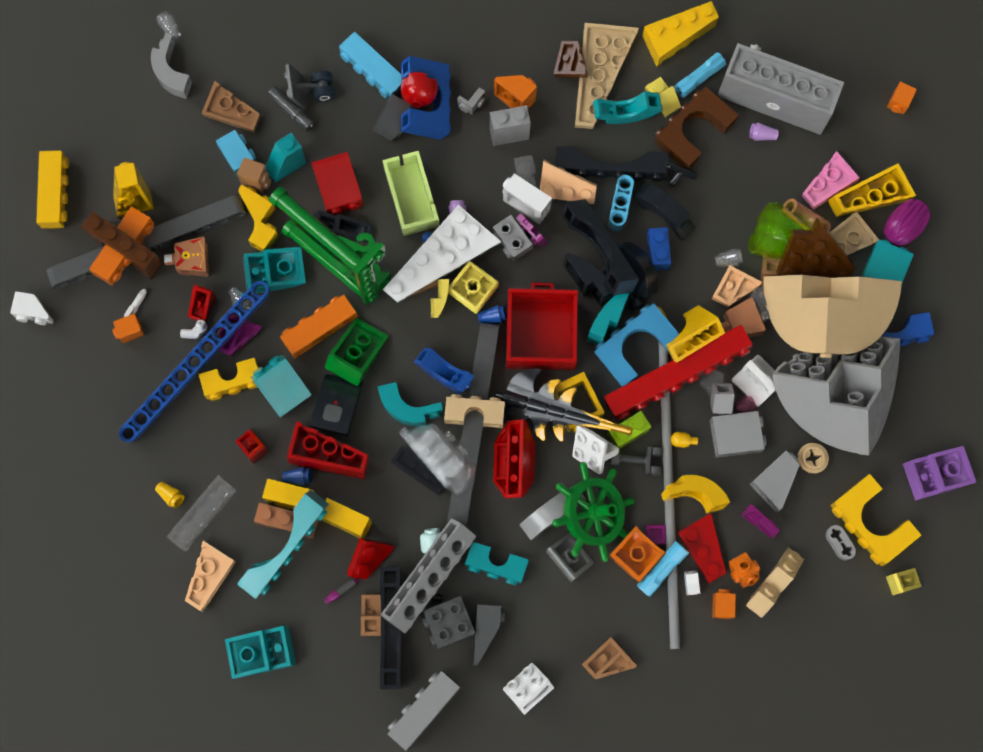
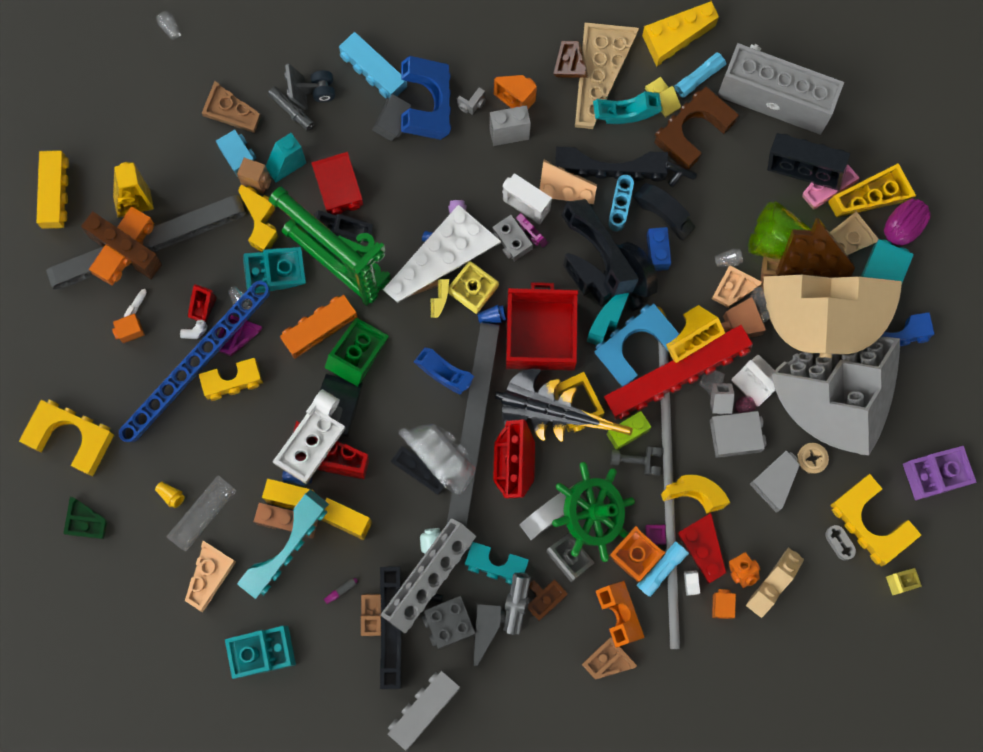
white slope [10,291,54,325] -> none
light grey arch [151,33,192,99] -> none
nougat torso [164,237,209,277] -> none
red slope [235,429,269,464] -> none
teal brick [250,355,312,418] -> none
red wing [346,538,395,580] -> none
teal arch [378,382,443,426] -> none
yellowish green piece [382,151,439,236] -> none
red cylinder [401,72,438,108] -> none
tan arch [444,394,505,428] -> none
white bracket [503,663,554,715] -> none
clear plate [514,155,536,186] -> none
white bracket [572,425,619,474] -> none
yellow cylinder [671,432,698,448] -> none
magenta wing [740,504,780,539] -> none
lavender cone [749,122,778,141] -> none
nougat cylinder [782,199,831,231] -> none
orange brick [887,81,917,114] -> none
none -> yellow arch [19,400,114,476]
none -> dark green wing [63,497,107,539]
none -> white hinge [273,389,345,484]
none -> dark grey piece [503,572,531,635]
none -> reddish brown plate [527,579,568,621]
none -> orange arch [596,581,645,648]
none -> black brick [767,133,850,191]

